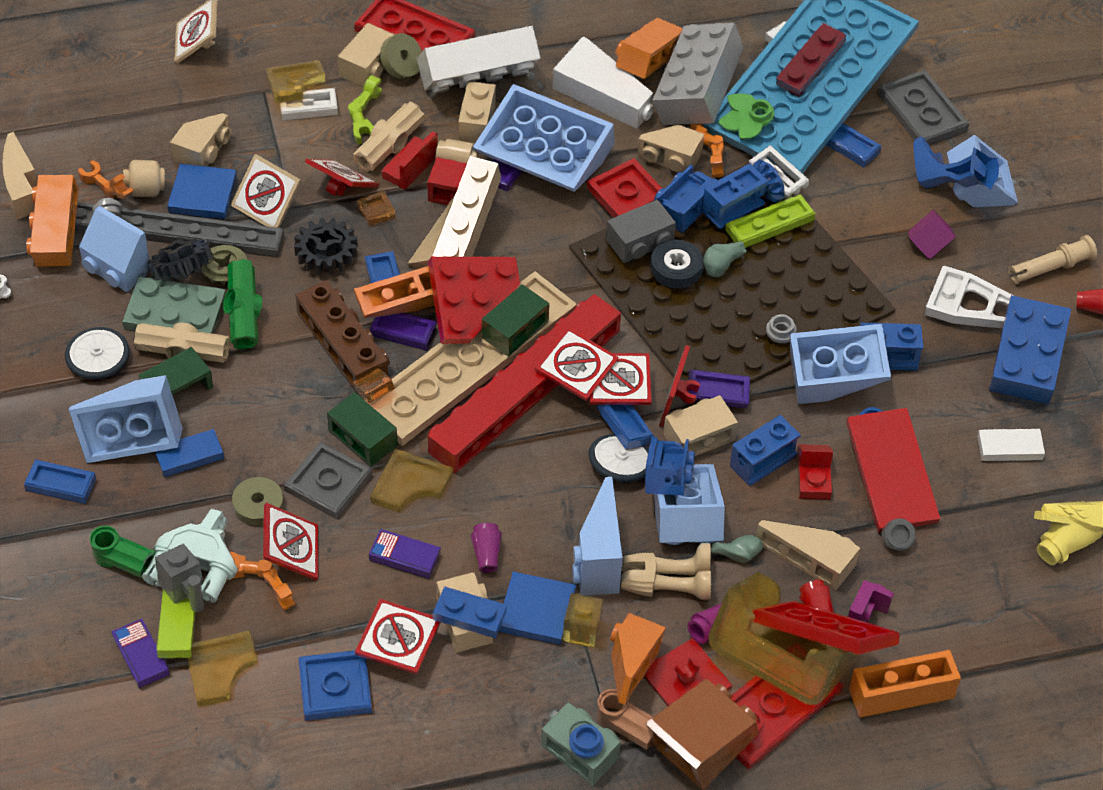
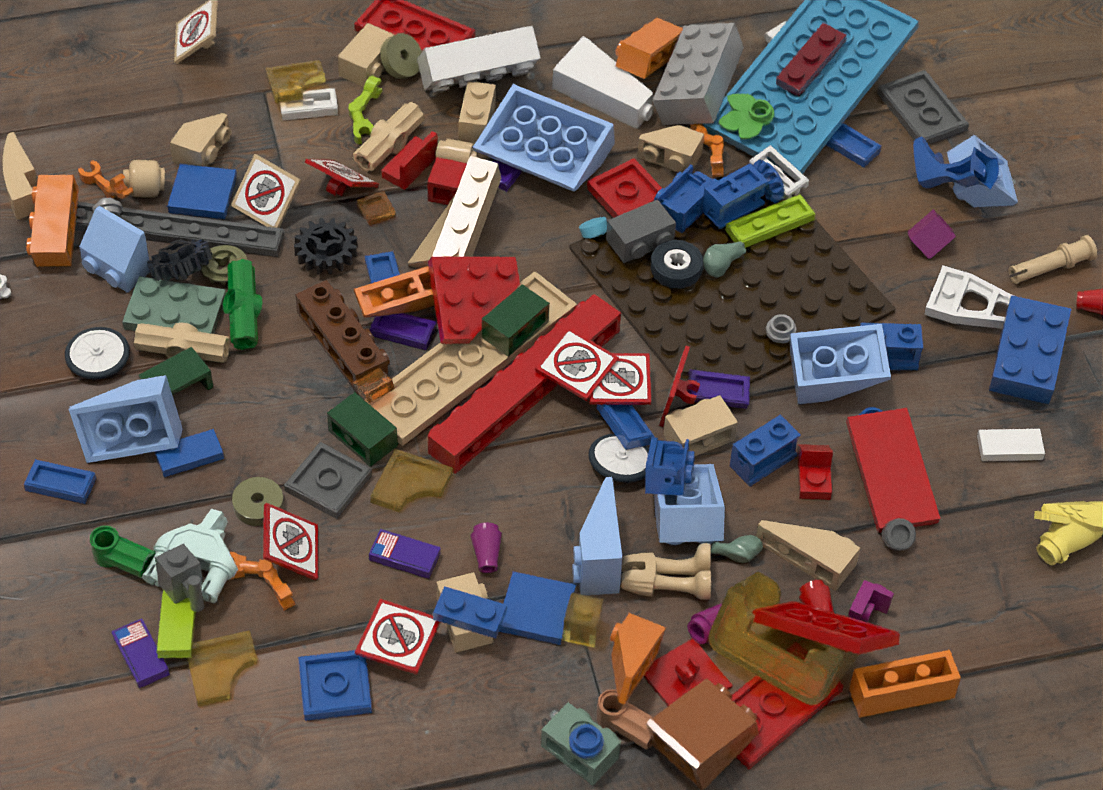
none -> medium azure tile [579,217,607,239]

